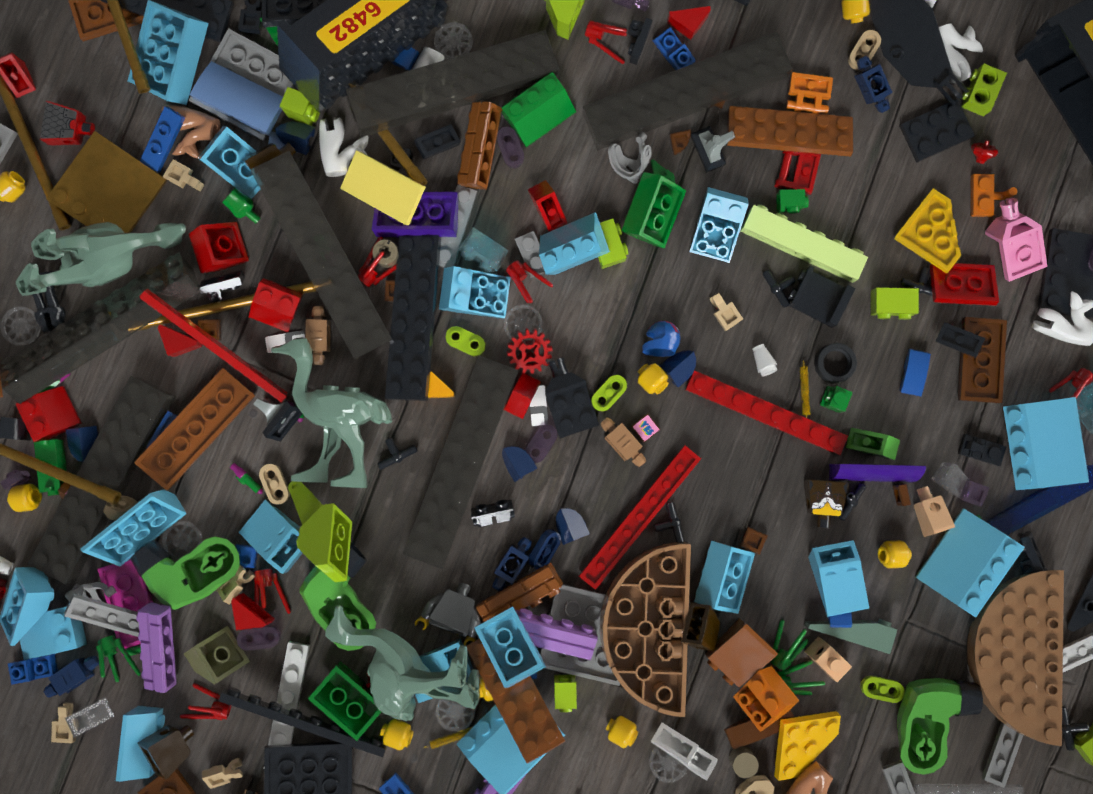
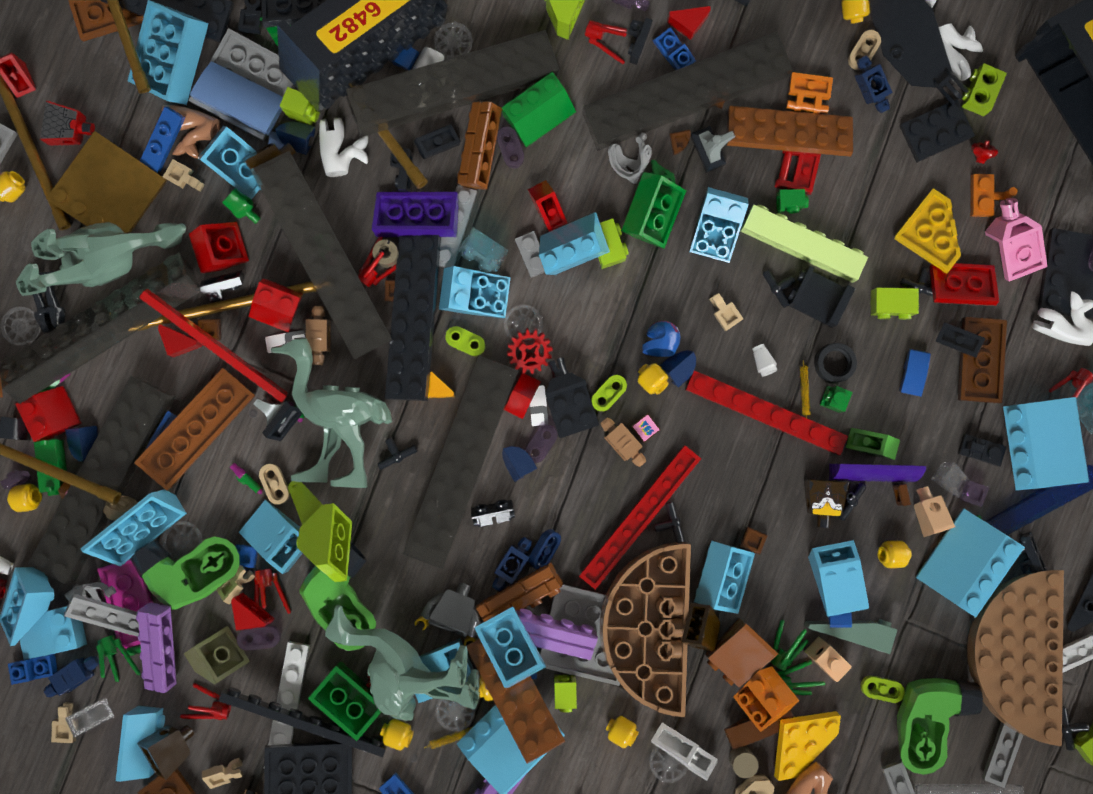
light yellow tile [340,150,425,225] -> none
red plant [506,261,553,303] -> none
brick [556,508,590,545] -> none

